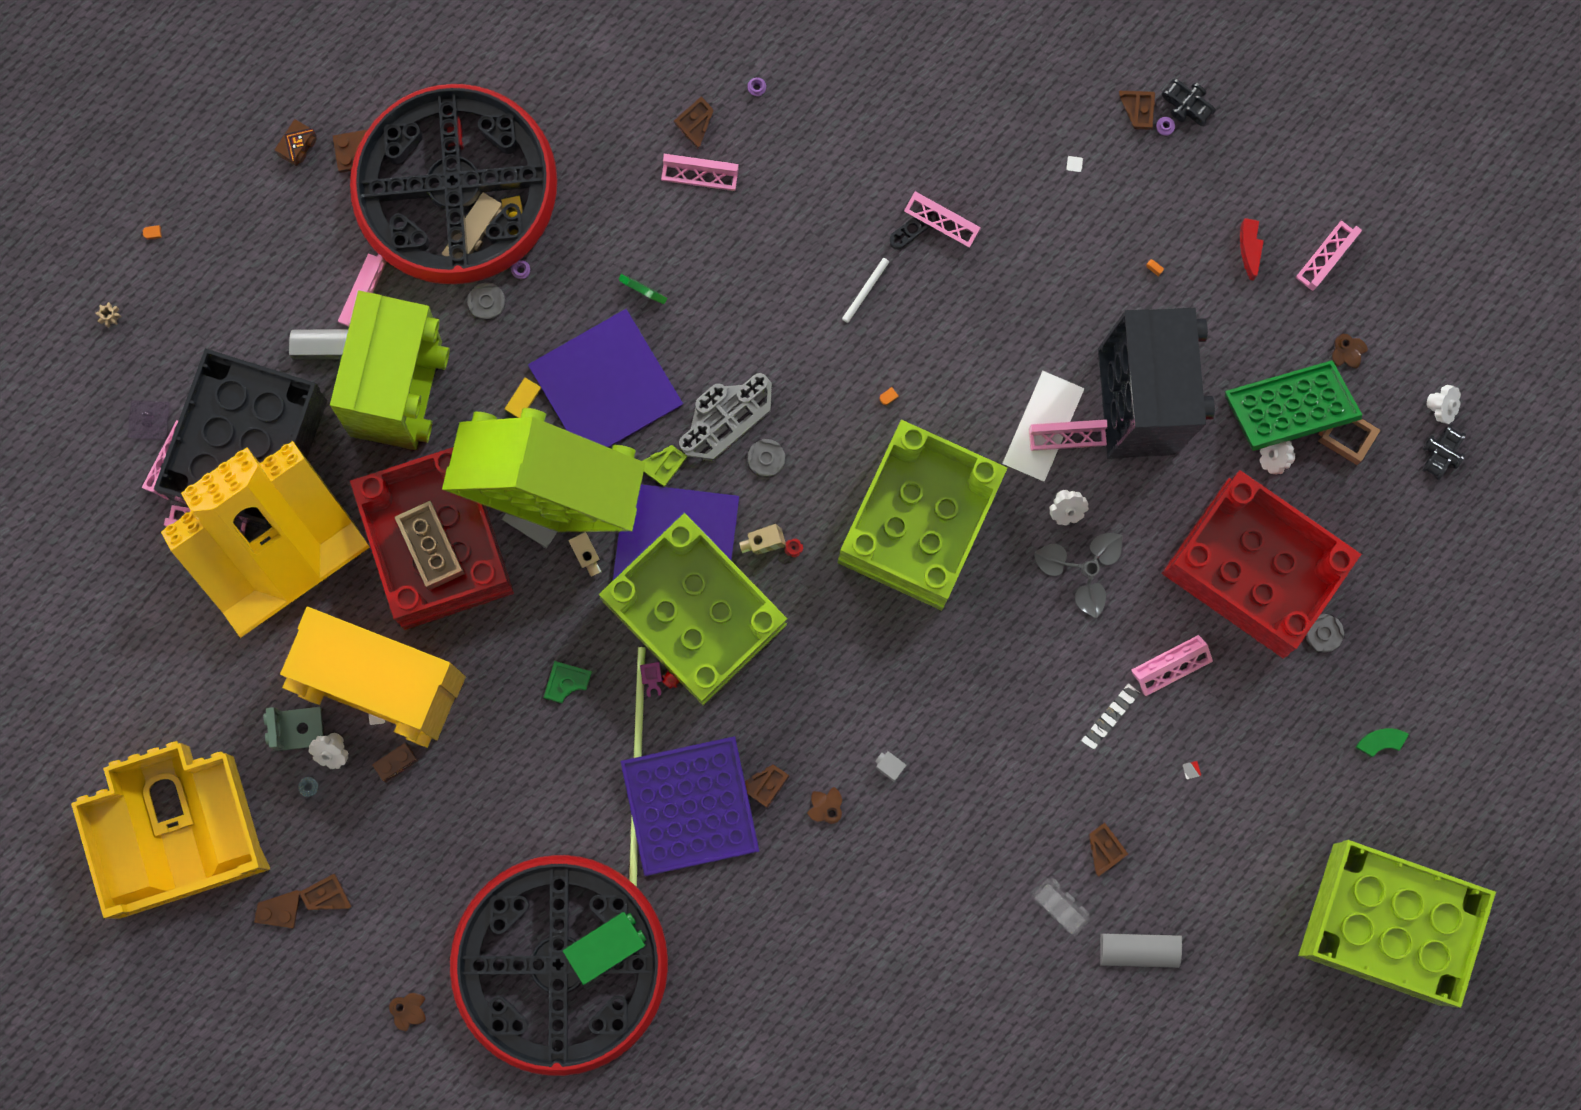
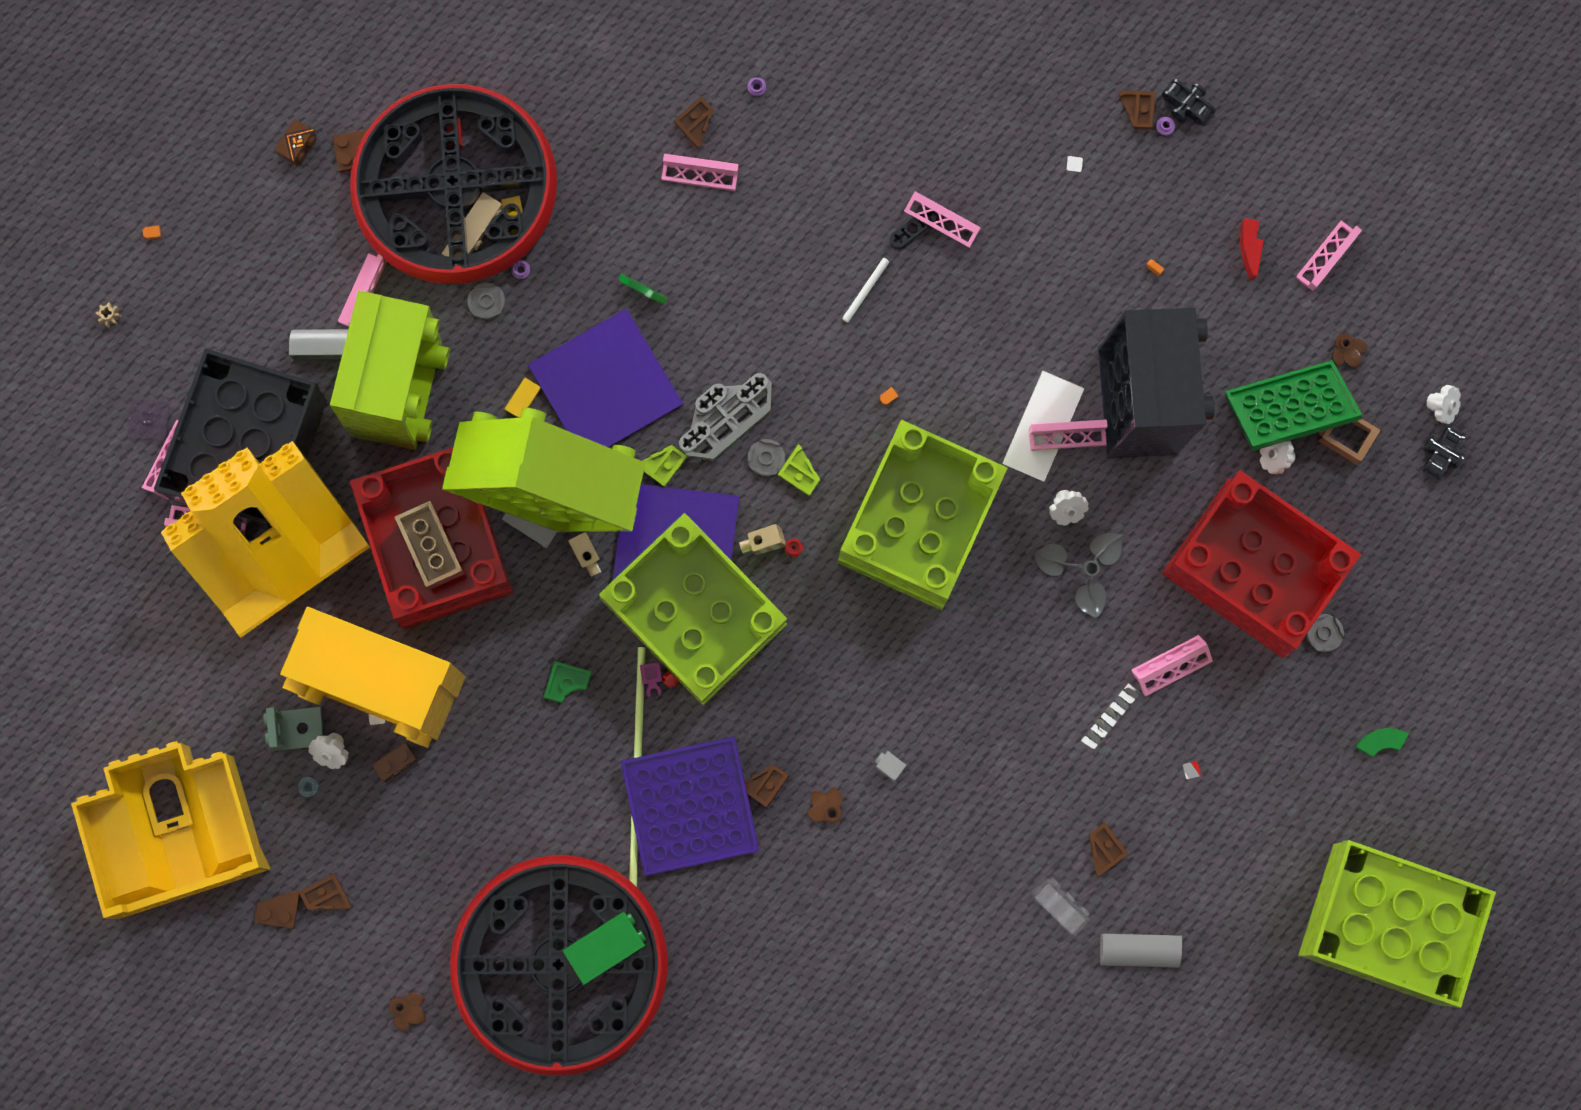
none -> lime wing [778,444,820,496]

